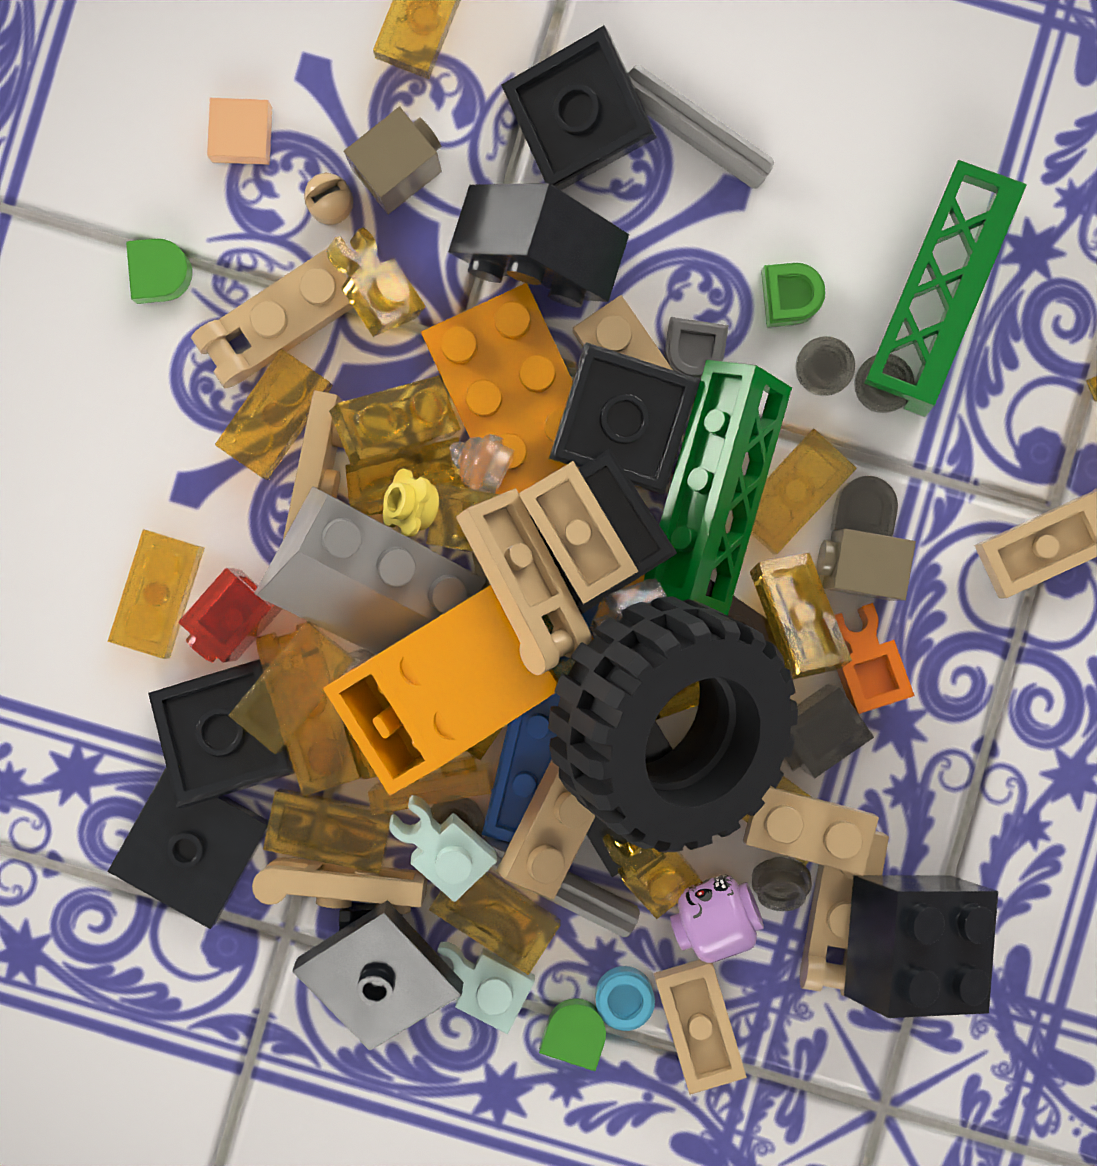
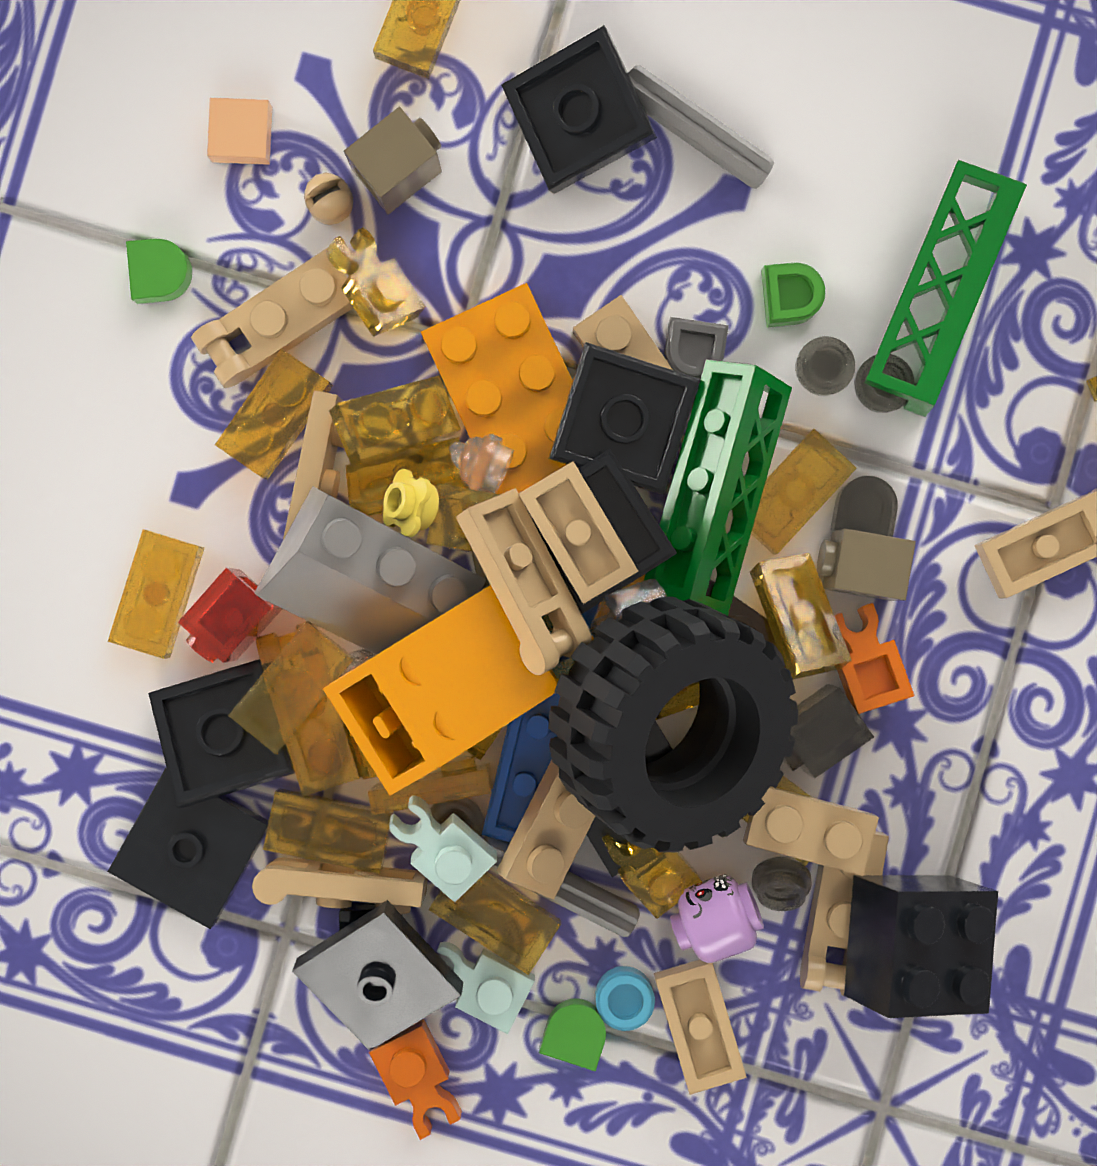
black brick [448,183,630,308] -> none
none -> orange plate [369,1019,462,1140]

